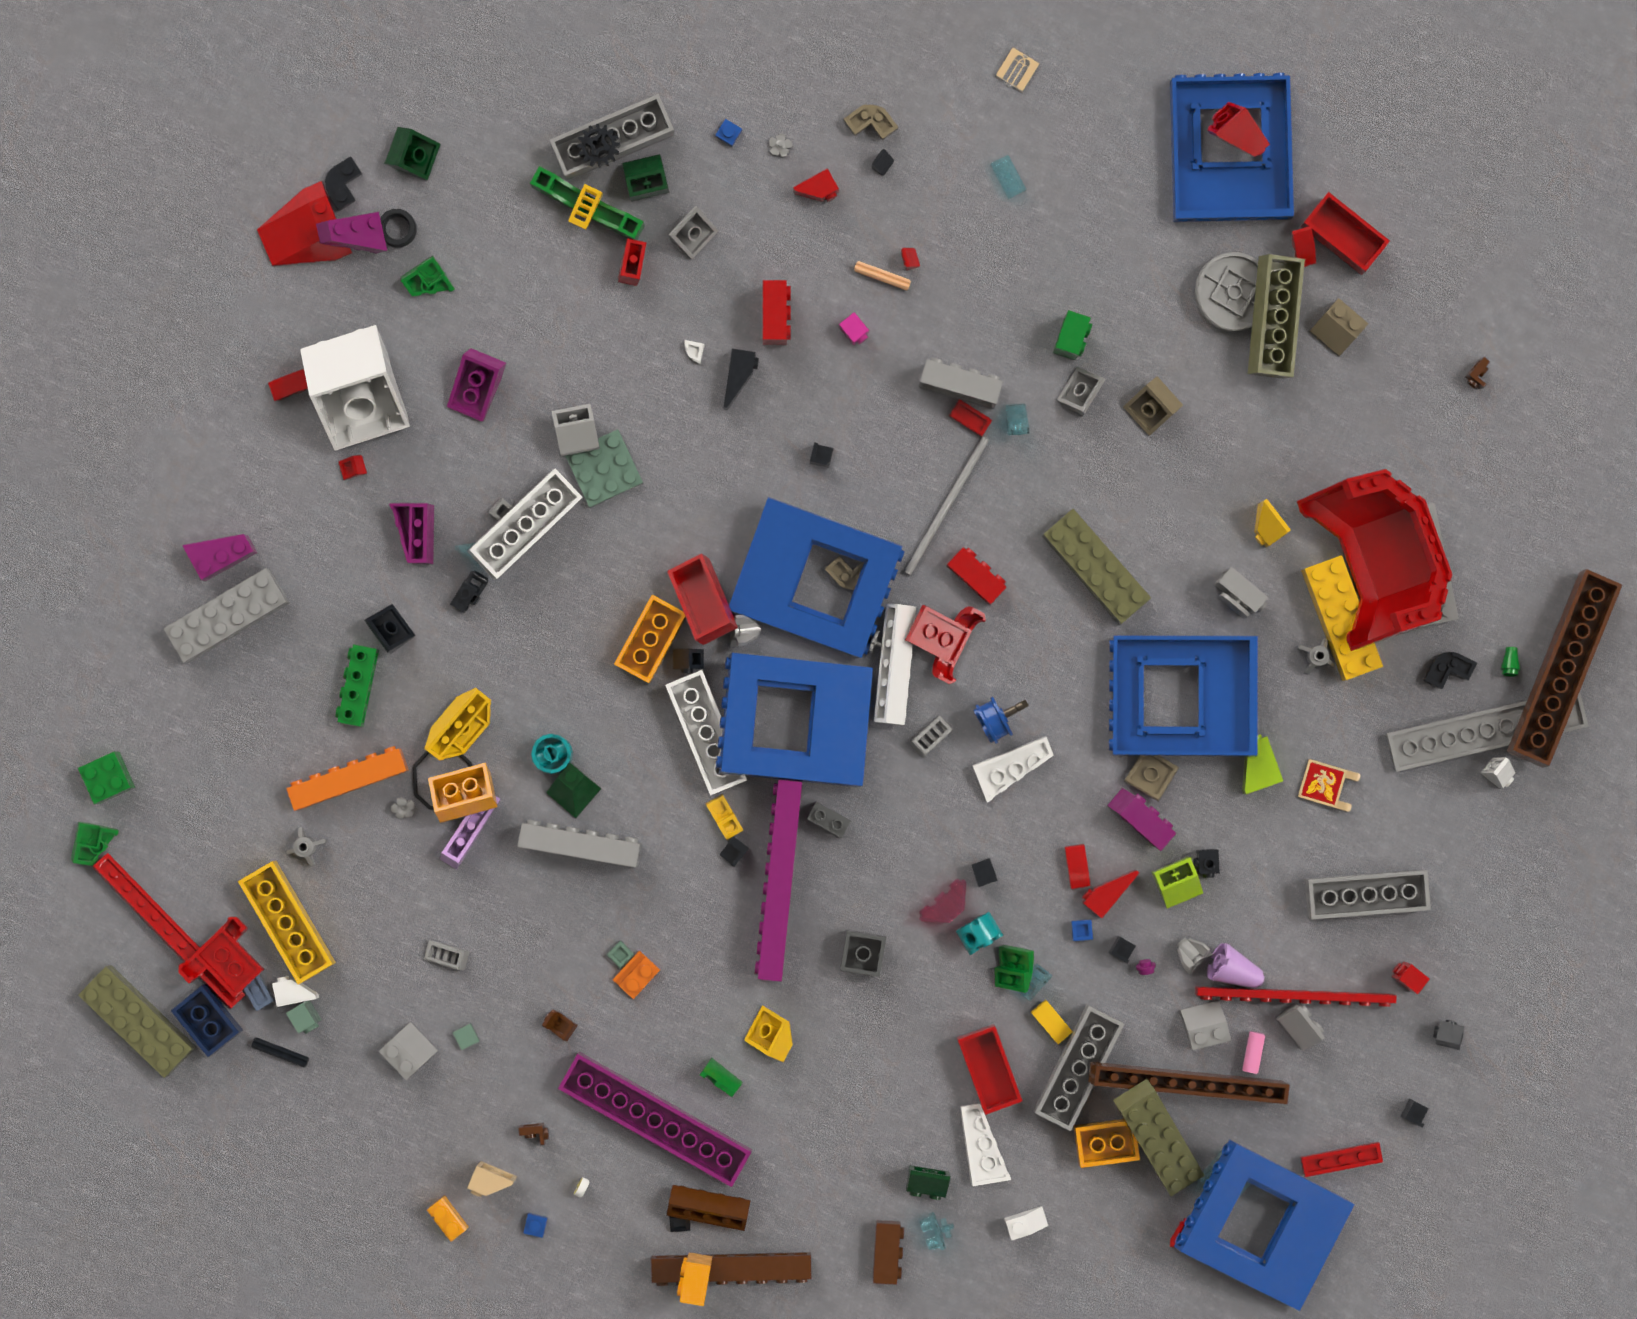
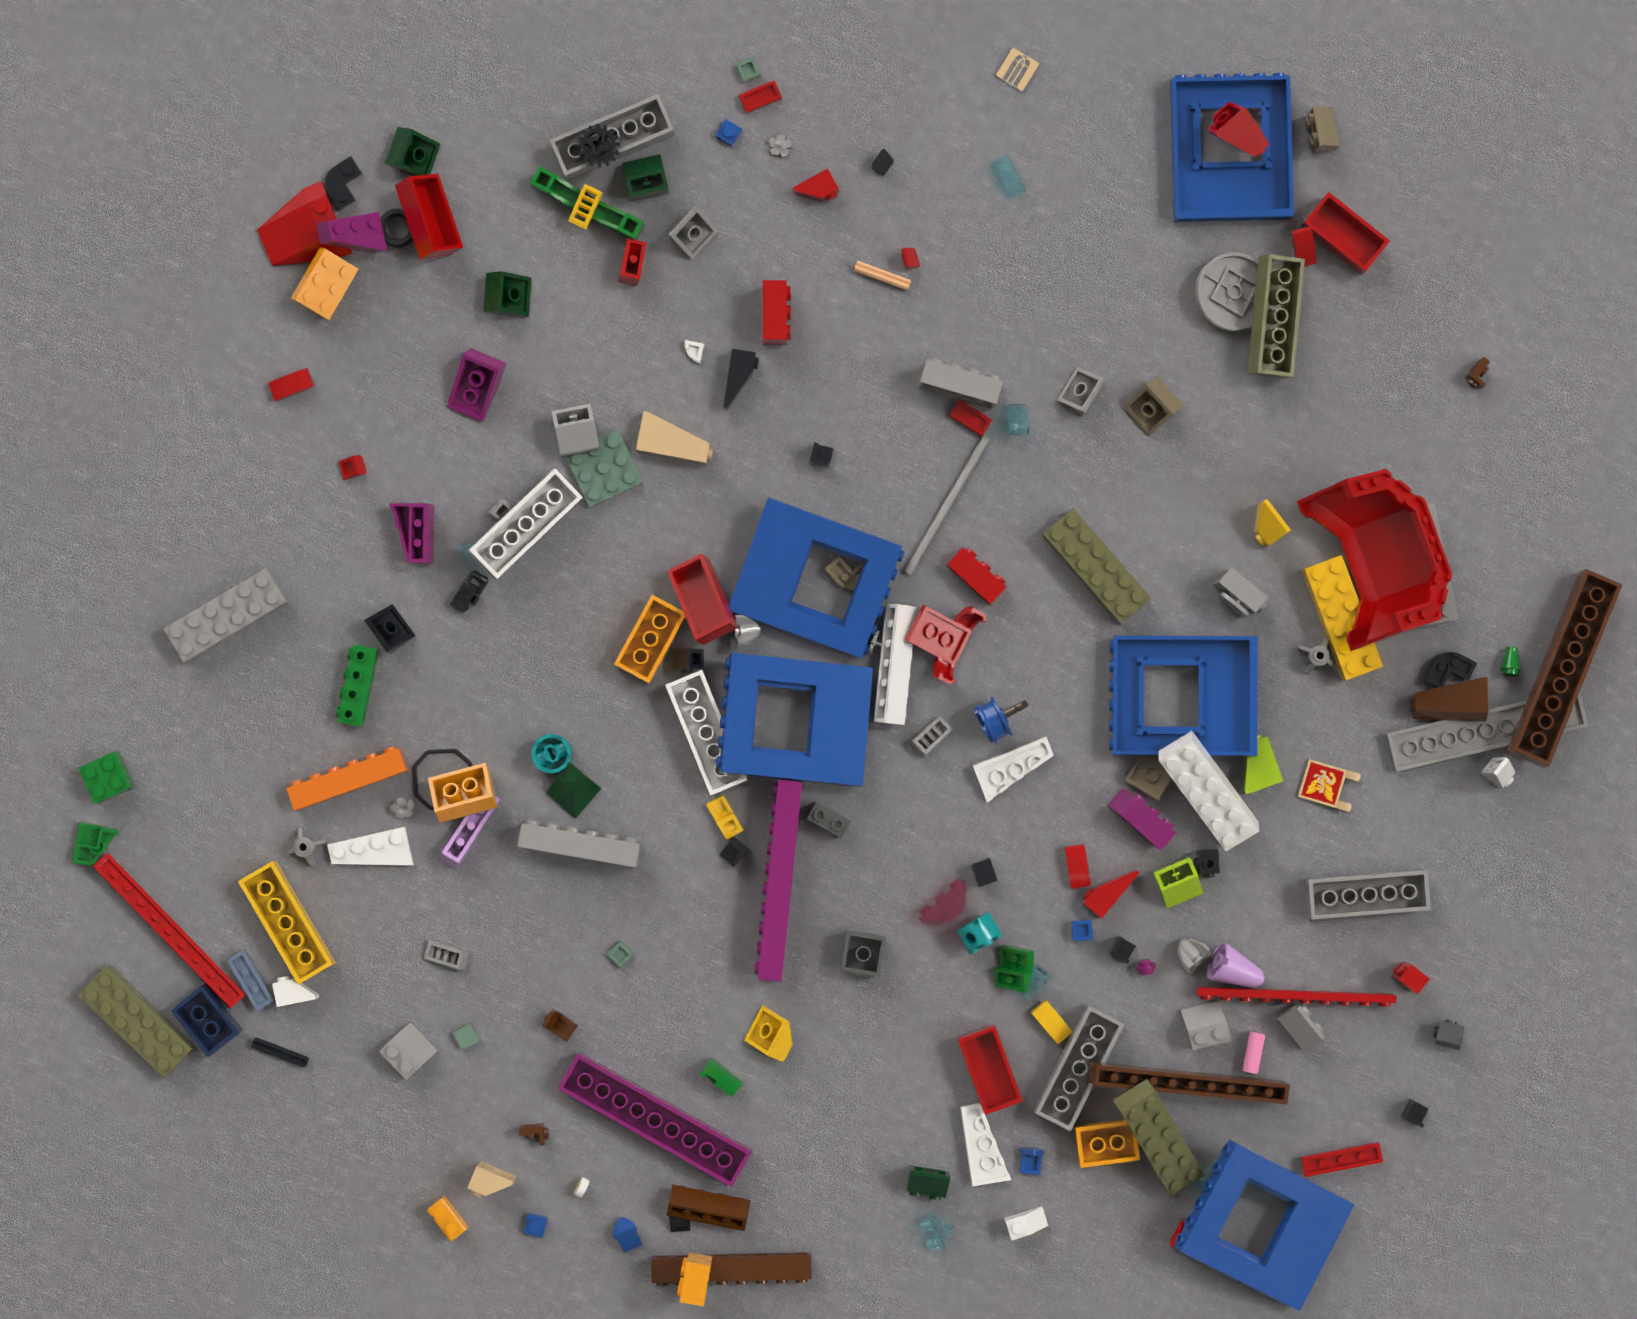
red piece [178,917,264,998] -> none
magenta wedge [182,534,257,581] -> none
sand green brick [286,1000,322,1034] -> none
white brick [300,325,410,451] -> none
green slope [400,255,455,296] -> none
yellow wedge [424,688,491,761] -> none
orange plate [613,950,661,999] -> none
dark pink brick [839,312,869,345] -> none
dark tan plate [843,104,898,140] -> none
reddish brown brick [873,1220,904,1285] -> none
green brick [1053,310,1093,360] -> none
dark tan slope [1310,298,1369,356] -> none
none -> light orange brick [290,248,358,320]
none -> white wing [327,827,414,865]
none -> red piece [395,174,463,260]
none -> dark green slope [483,271,531,317]
none -> blue tile [613,1217,642,1253]
none -> tan slope [636,411,713,465]
none -> sand green tile [735,57,761,84]
none -> red tile [738,80,782,114]
none -> blue tile [1020,1147,1044,1175]
none -> white brick [1159,731,1259,851]
none -> dark tan slope [1305,107,1340,154]
none -> reddish brown slope [1410,677,1488,722]

